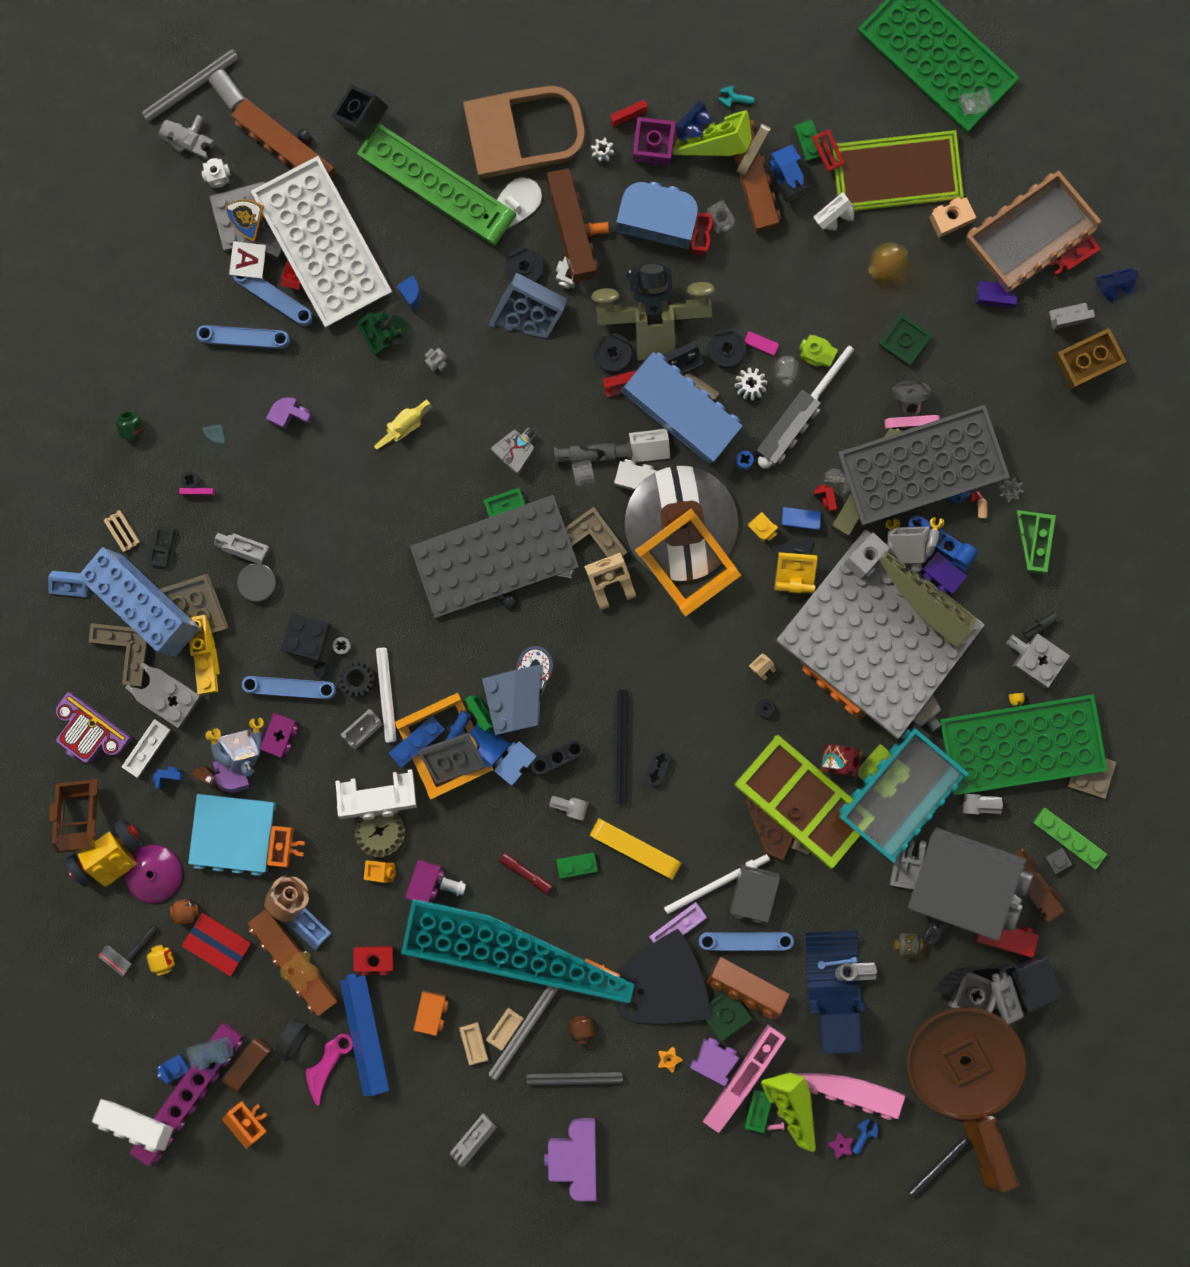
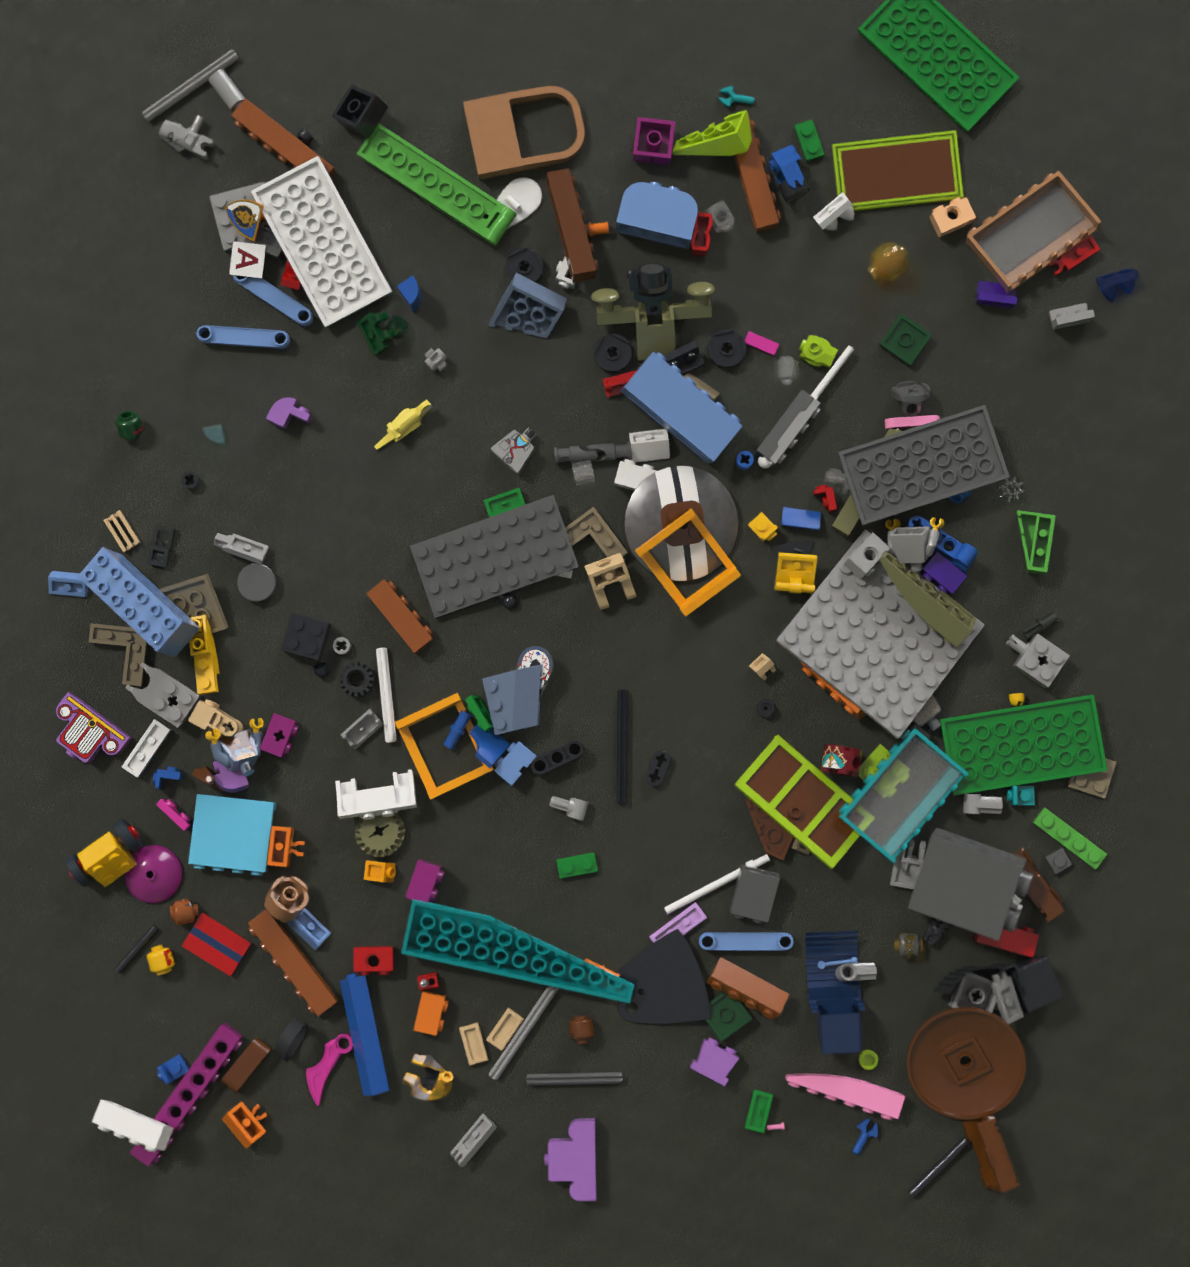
reddish brown piece [49,778,99,853] -> none
sticker [98,945,131,976] -> none
dark pink piece [179,488,215,496] -> none
clear light blue brick [187,1036,234,1070] -> none
white brick [201,158,231,188] -> none
medium blue piece [242,676,336,699] -> none
clear yellow plate [280,952,319,991] -> none
blue plate [388,716,445,768] -> none
dark grey tile [418,733,486,784] -> none
white pin [440,878,466,896] -> none
dark red piece [498,852,552,894] -> none
yellow beam [590,818,682,880] -> none
white gear [591,138,614,163] -> none
red tile [610,100,647,127] -> none
light orange plate [658,1047,682,1073] -> none
clear blue tile [675,101,712,141] -> none
bright pink slope [703,1025,786,1133] -> none
white gear [735,368,767,401] -> none
dark tan beam [737,124,771,176] -> none
lime wedge [761,1073,816,1152] -> none
red tile [812,129,845,173] -> none
magenta plate [828,1132,853,1158] -> none
clear bracket [959,88,993,115] -> none
arm [969,491,987,518] -> none
pearl gold brick [1053,328,1126,391] -> none
none -> dark pink plate [156,799,192,831]
none -> tan brick [188,699,244,736]
none -> dark orange brick [366,579,434,654]
none -> pearl gold piece [402,1054,453,1101]
none -> red piece [417,972,439,991]
none -> lime tile [858,1049,878,1070]
none -> teal bracket [1007,786,1035,805]

